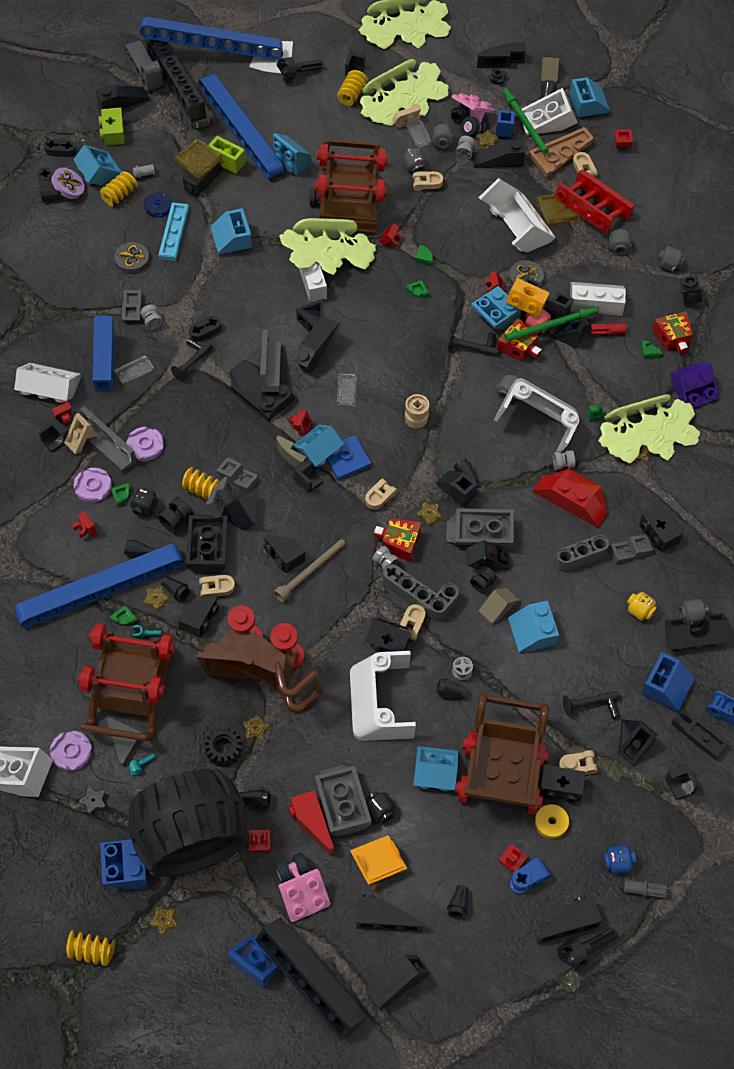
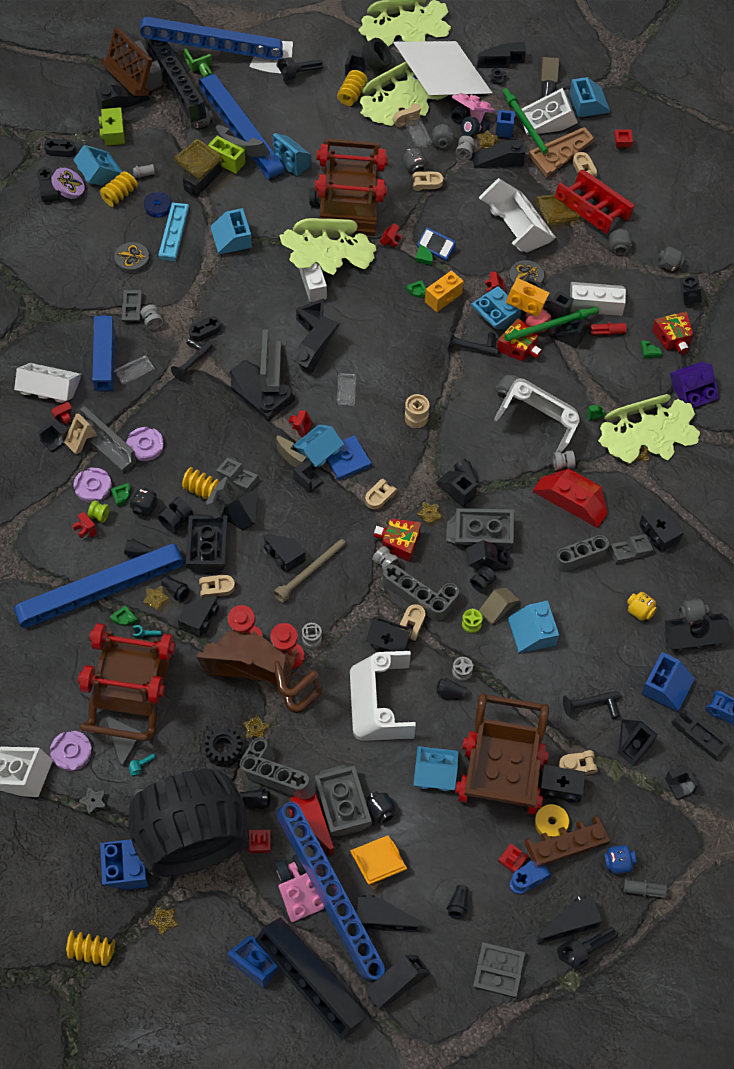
none -> lime wheel [87,500,110,523]
none -> reddish brown fence [101,28,153,96]
none -> bright green bracket [184,49,213,78]
none -> dark grey slope [216,125,270,157]
none -> dark grey beam [240,737,316,799]
none -> blue beam [277,802,385,981]
none -> light grey wheel [302,623,322,649]
none -> black tyre [362,37,392,71]
none -> white sticker [393,41,492,95]
none -> slope [417,227,456,261]
none -> light orange brick [425,270,464,312]
none -> lime wheel [462,609,482,633]
none -> dark grey slope [473,942,525,997]
none -> reddish brown hinge [524,816,610,868]

